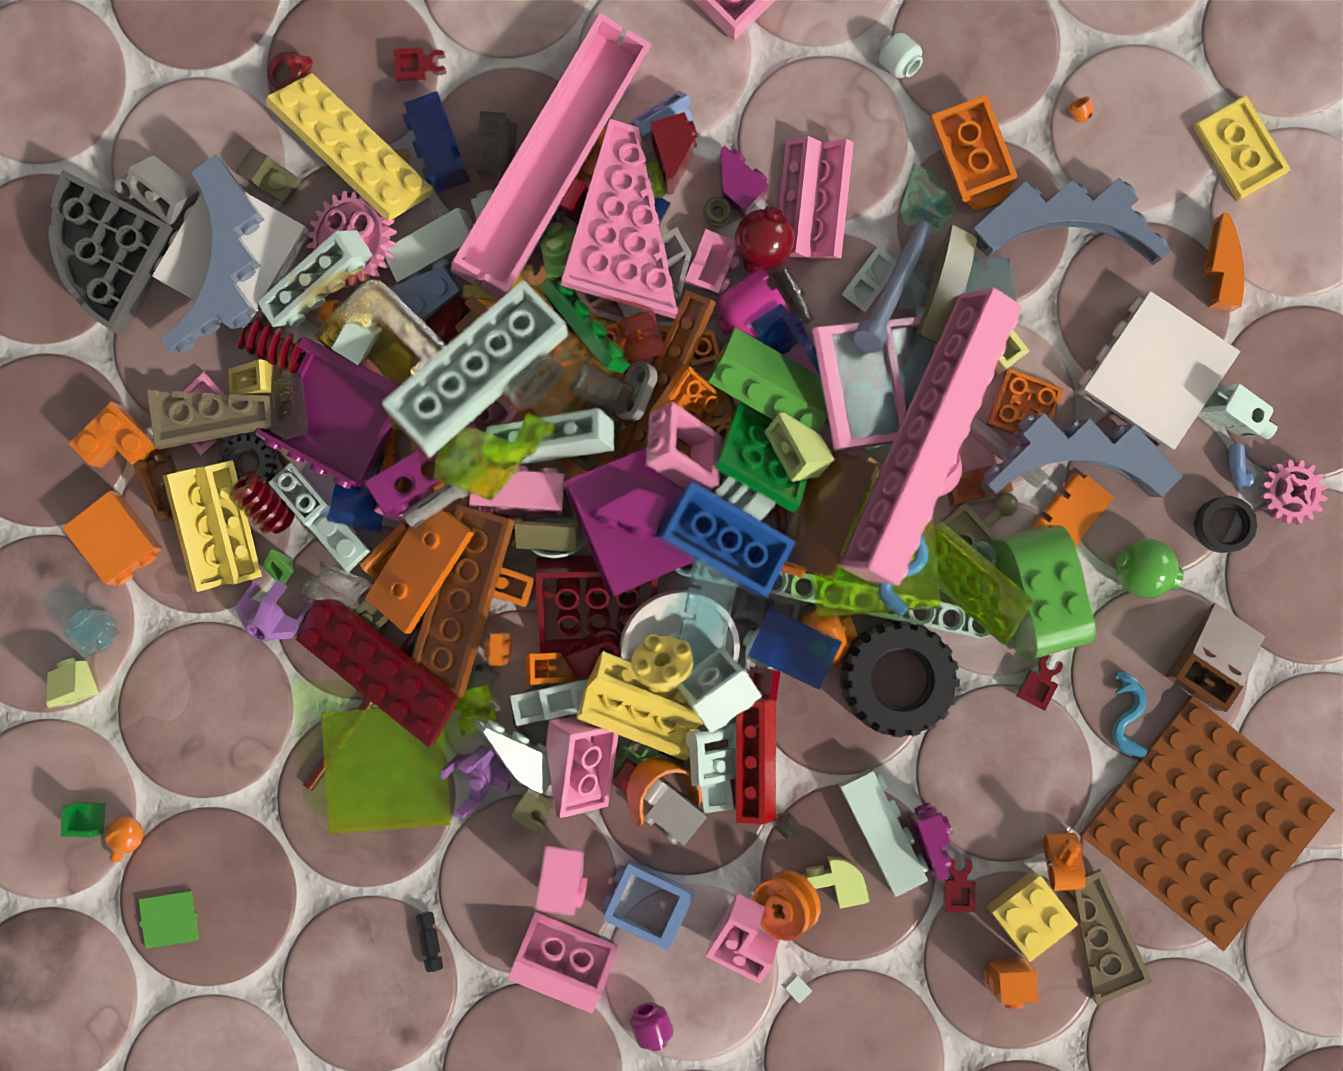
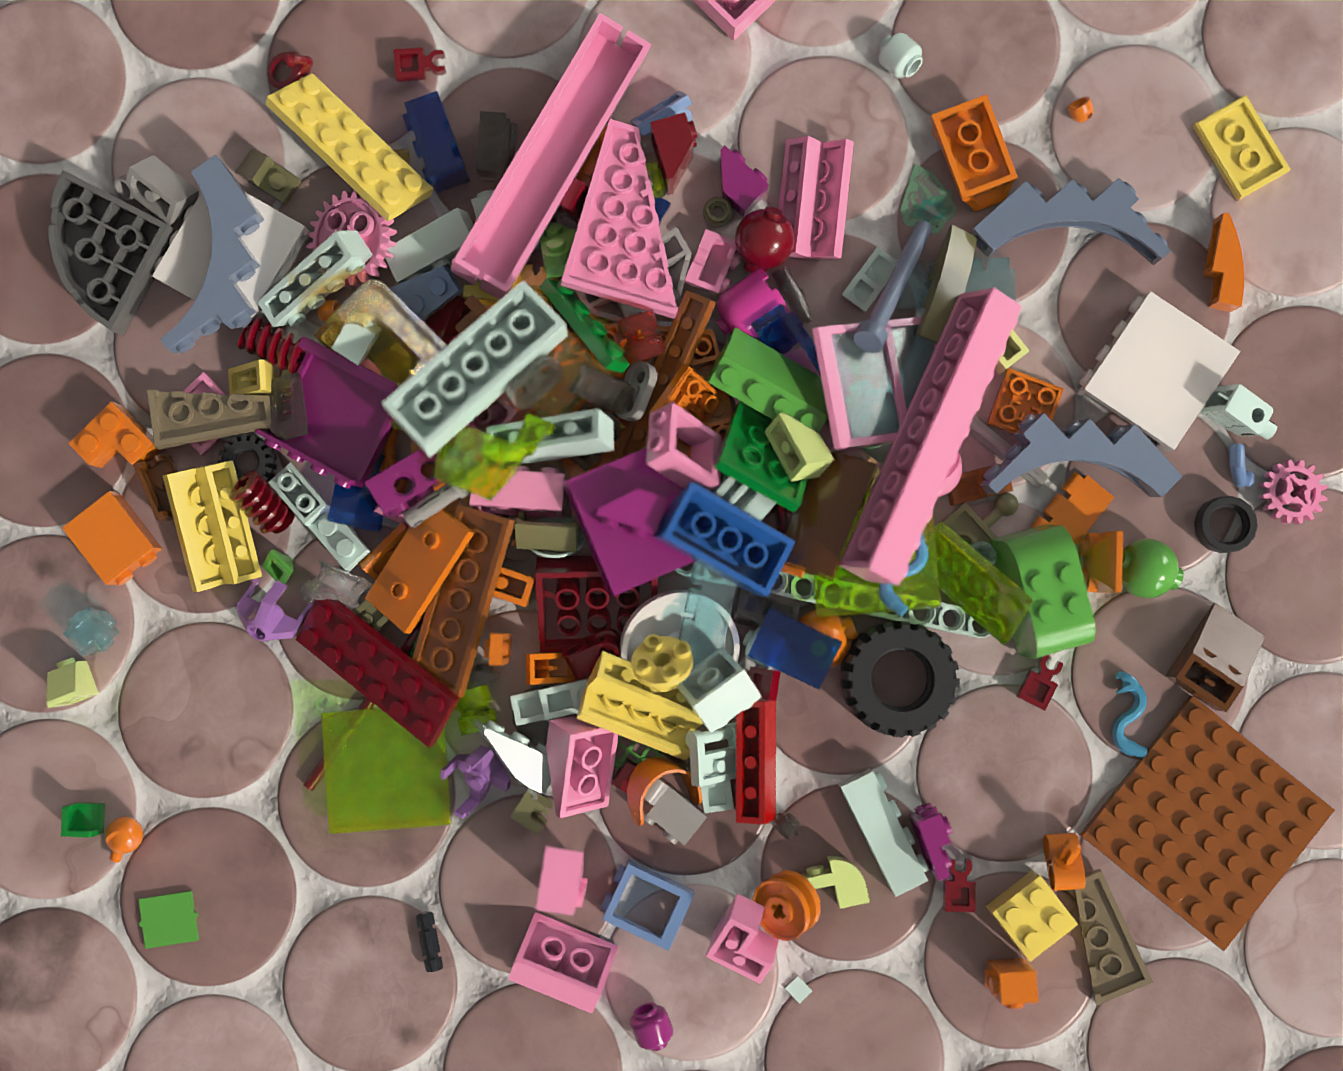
none -> orange slope [1079,531,1123,593]

